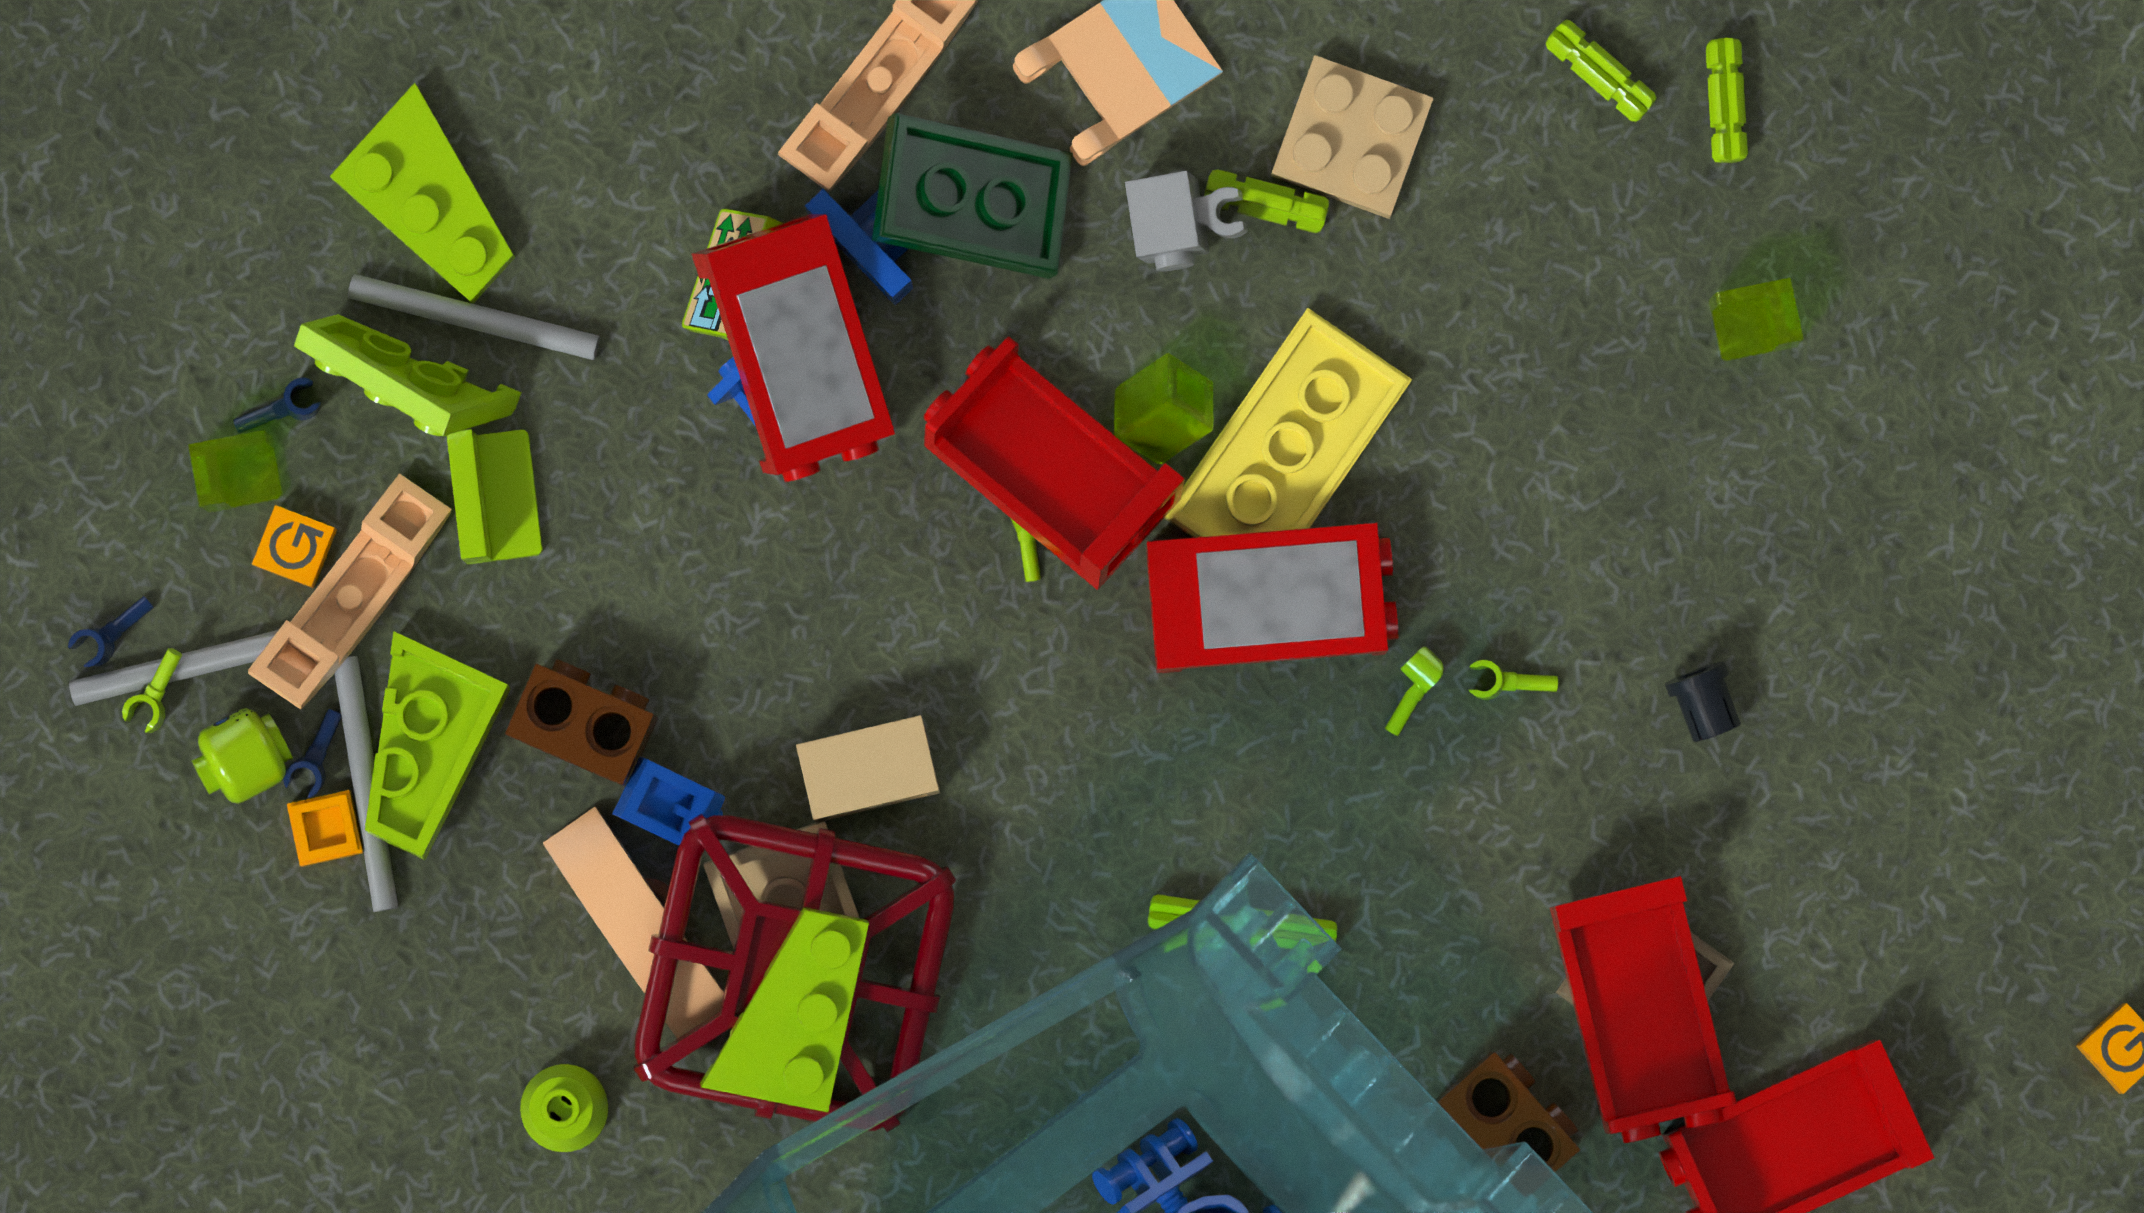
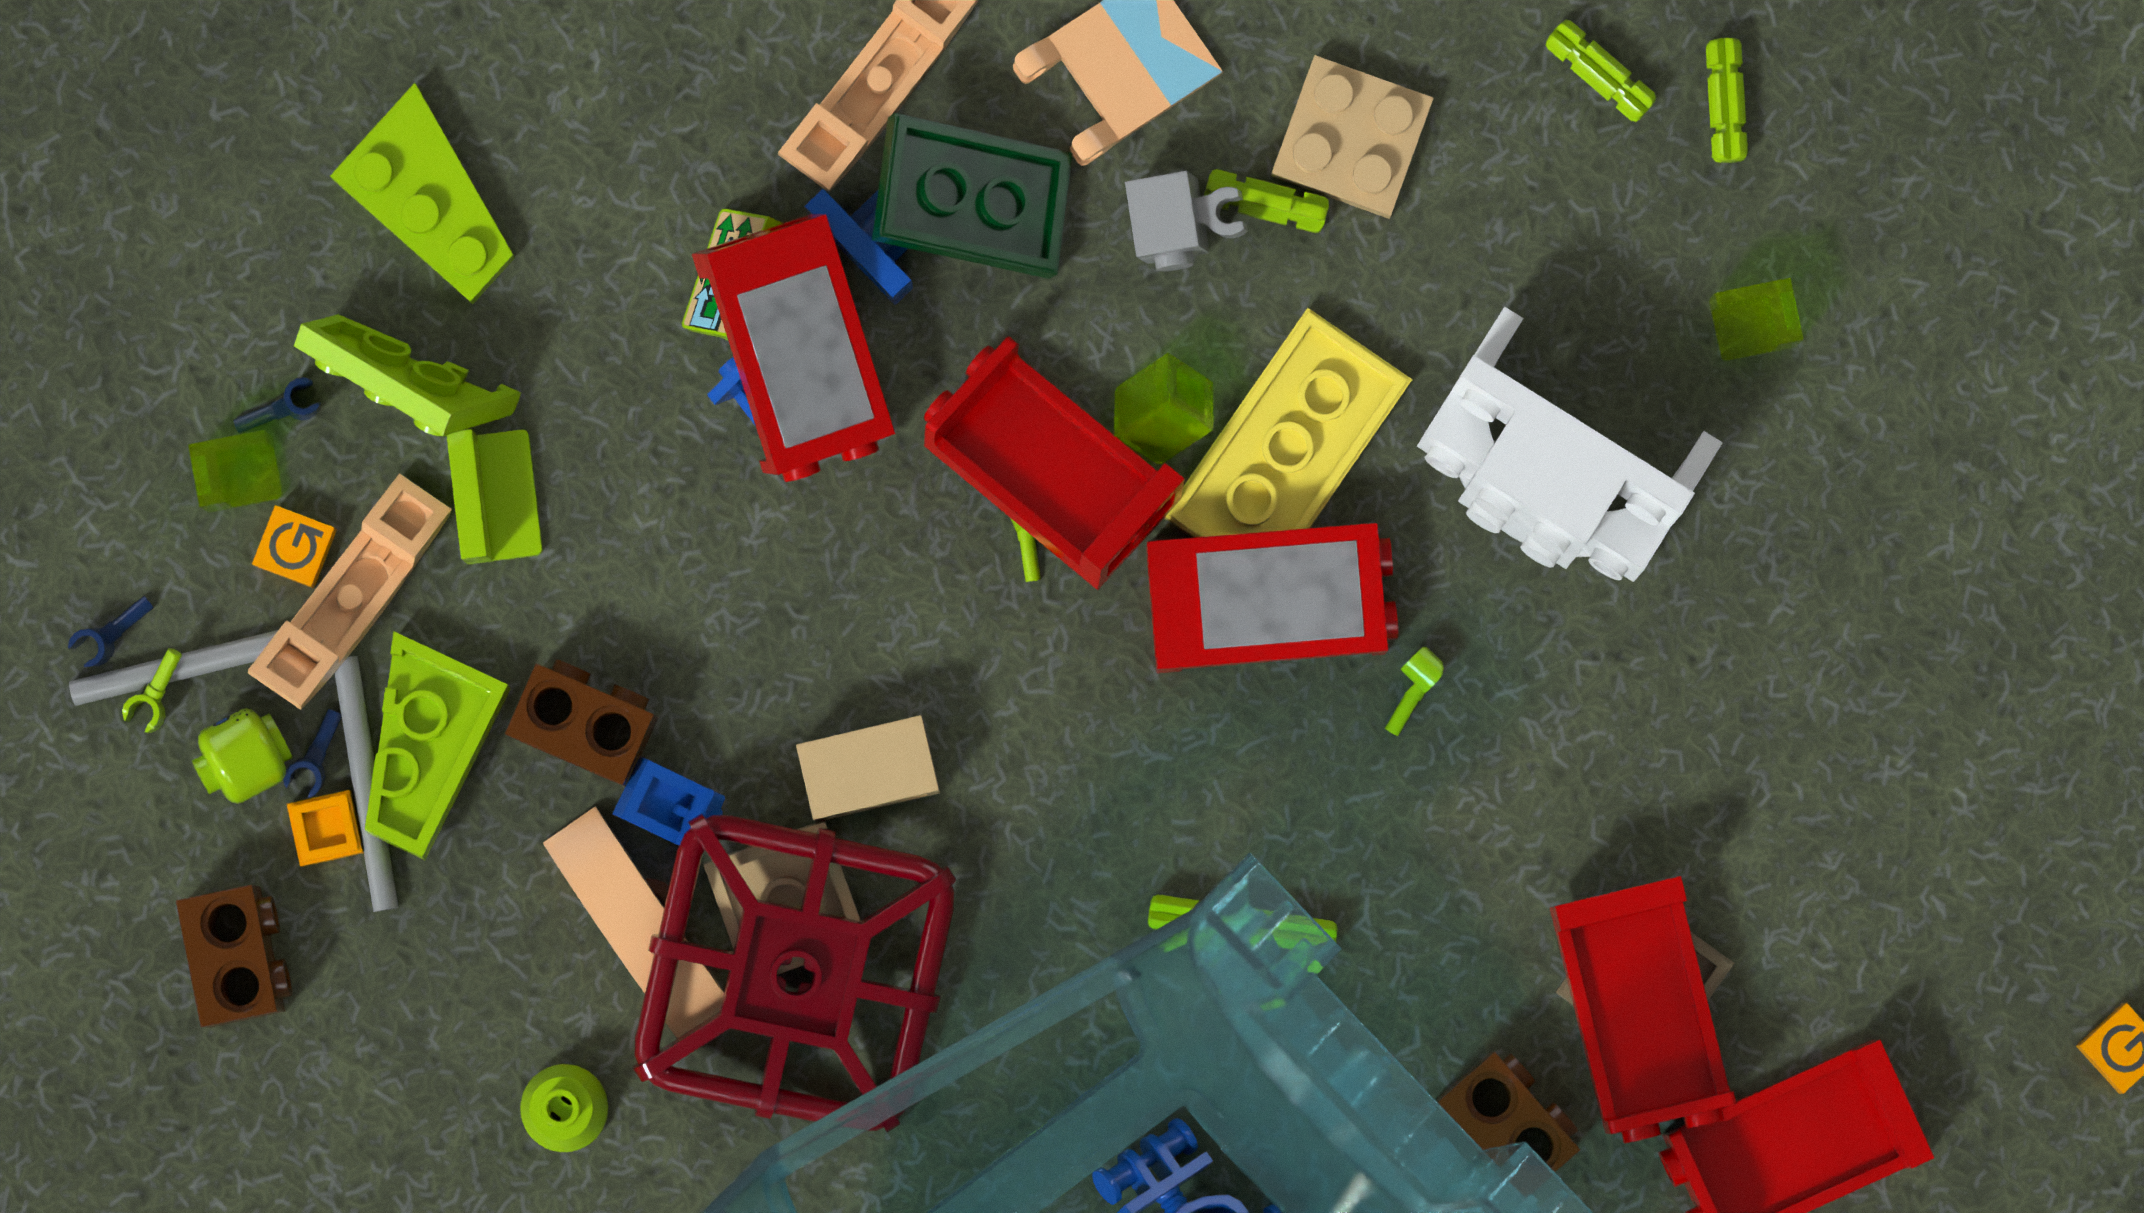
light grey bar [348,274,600,360] -> none
lime wing [700,907,869,1112] -> none
lime hand [1469,660,1558,700] -> none
black bush [1664,661,1741,742] -> none
none -> reddish brown brick [176,885,292,1028]
none -> white piece [1417,307,1723,582]

